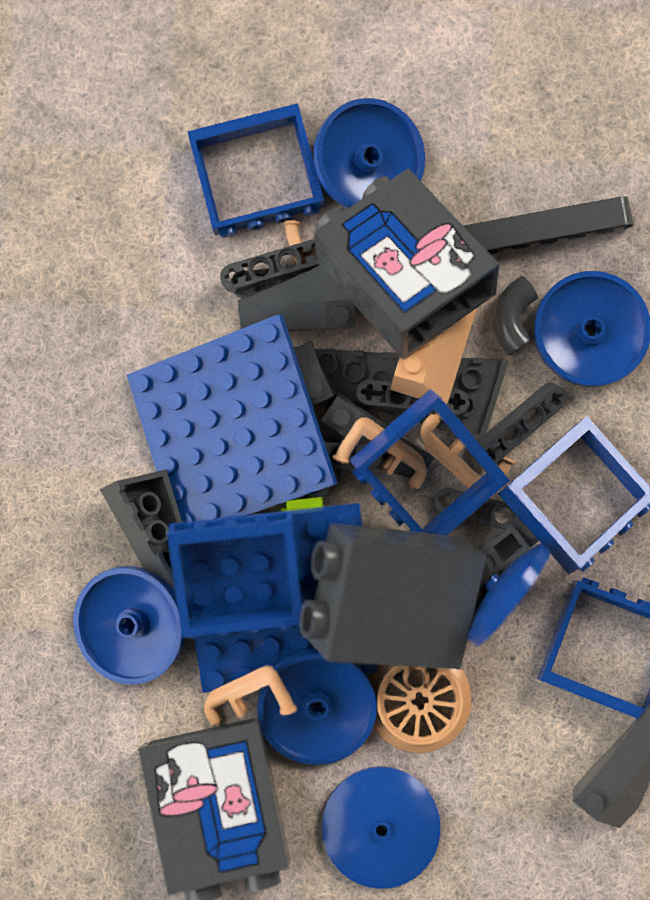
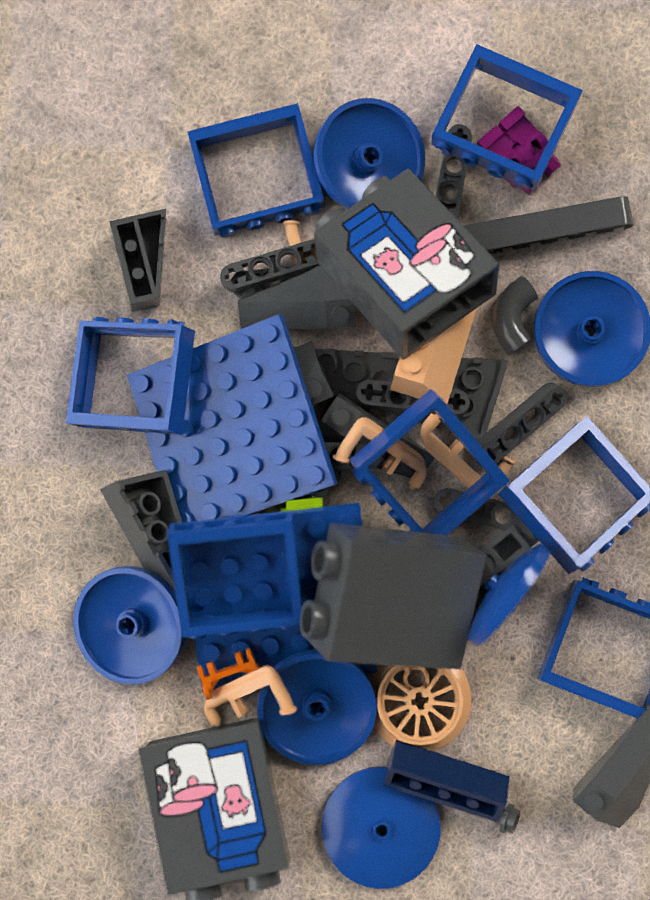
none -> blue window [66,317,195,435]
none -> dark grey wedge [109,209,166,312]
none -> orange piece [197,648,261,700]
none -> dark blue brick [383,740,510,822]
none -> blue window [431,44,583,191]
none -> dark grey beam [435,124,472,220]
none -> magenta hips [476,105,561,196]
none -> dark grey plate [496,803,521,834]

